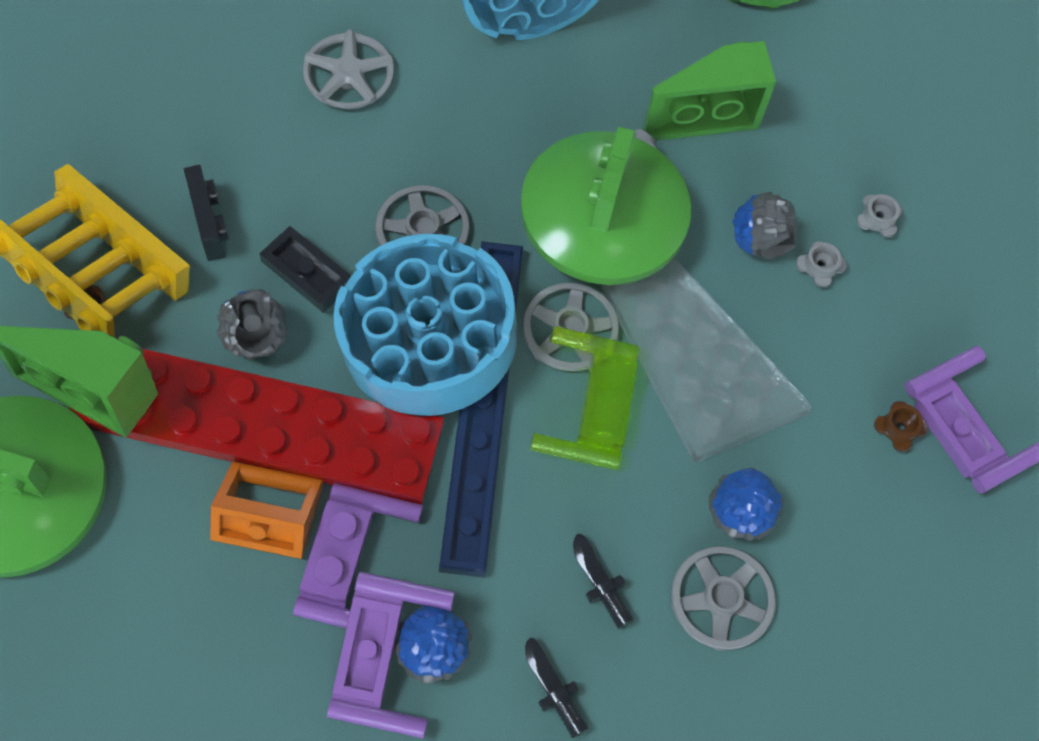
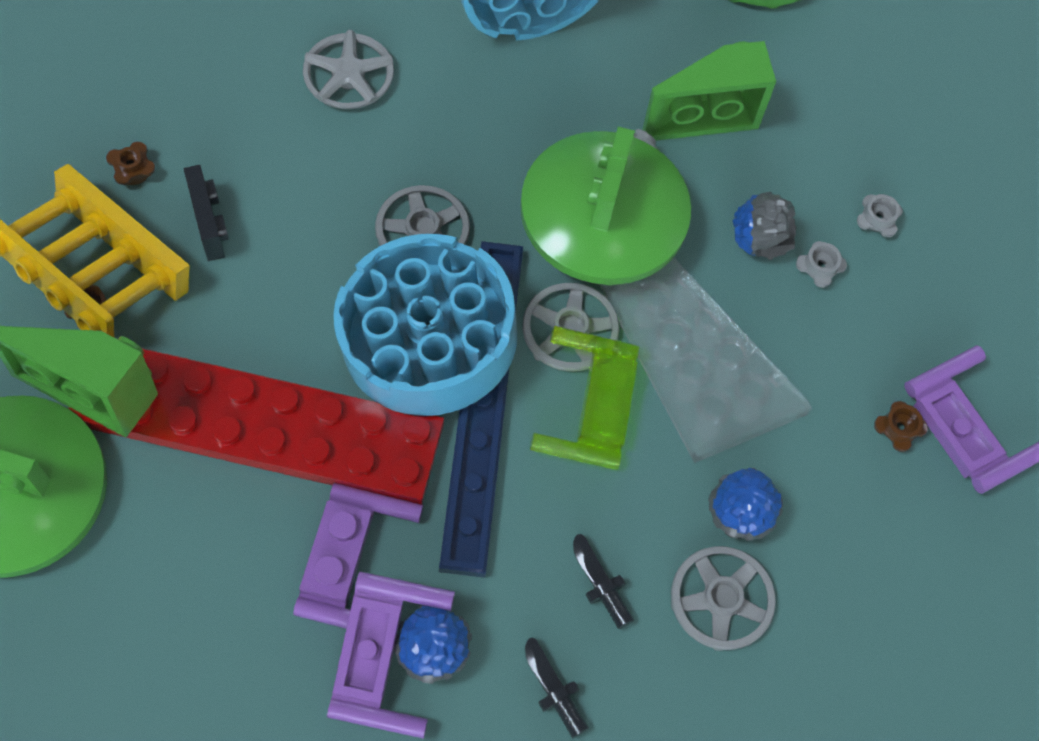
orange tile [210,461,323,559] -> none
dark grey piece [217,289,288,360] -> none
black plate [259,226,351,313] -> none
none -> reddish brown plate [106,141,155,185]

